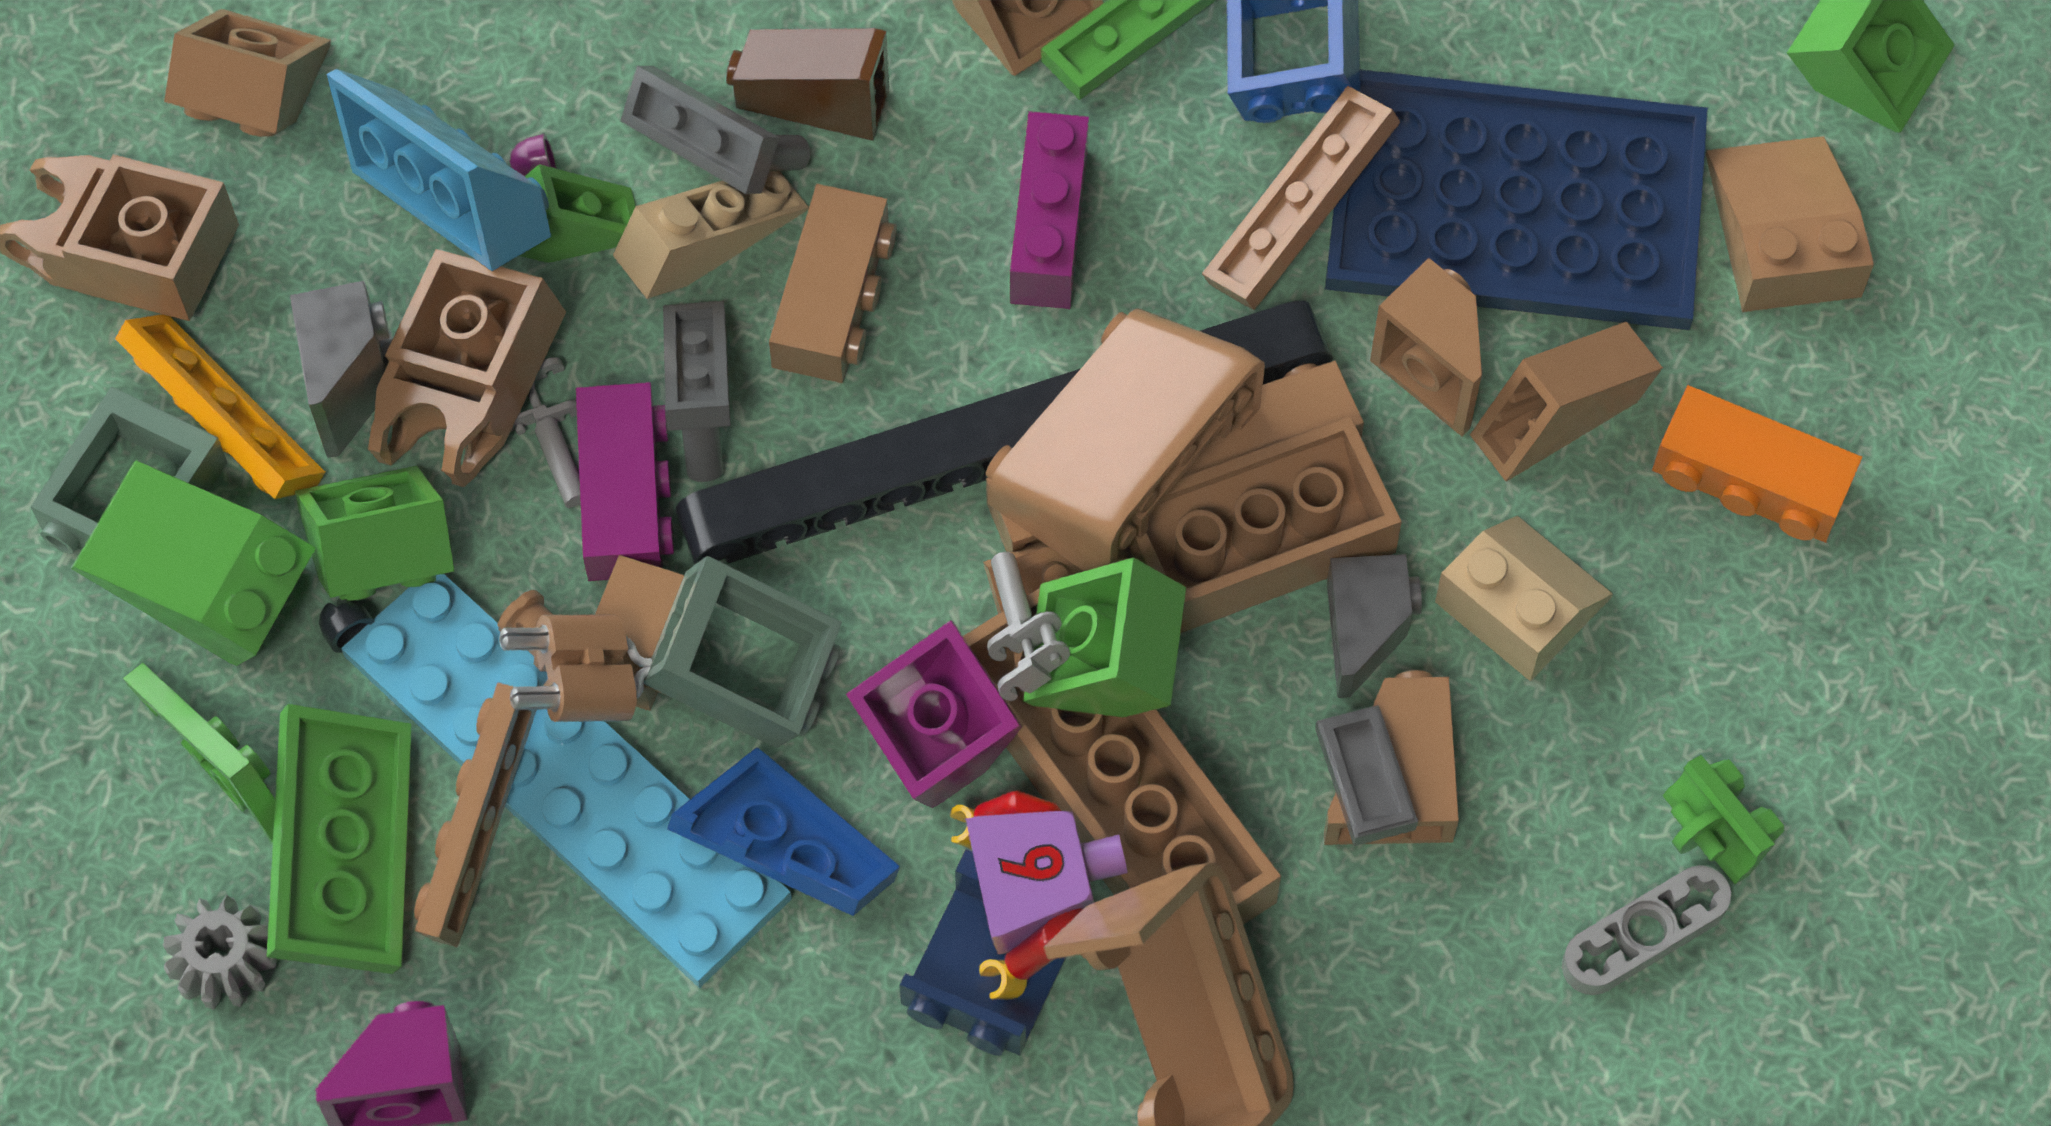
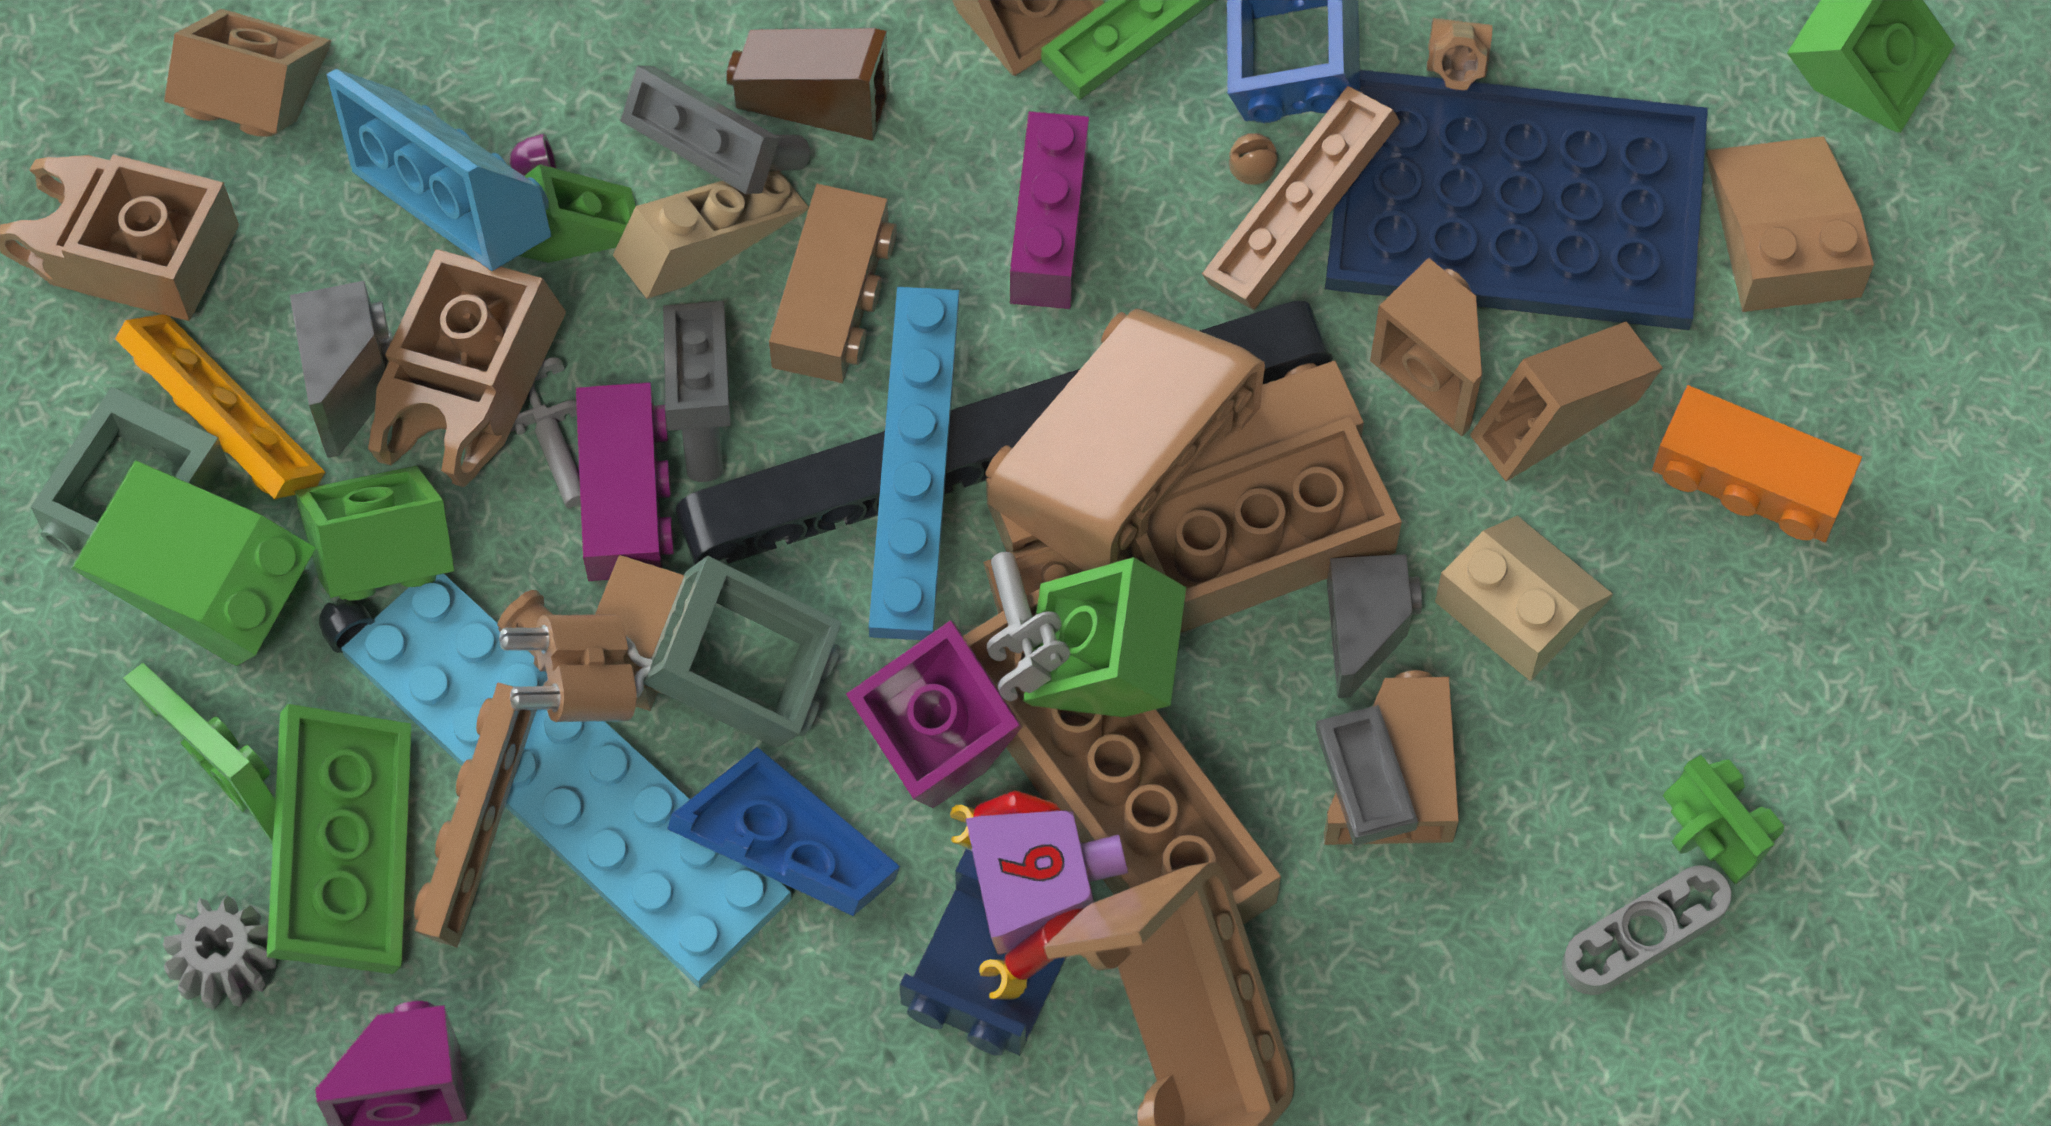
none -> dark azure plate [869,287,959,640]
none -> medium nougat hinge [1229,133,1278,184]
none -> medium nougat piece [1426,18,1493,90]

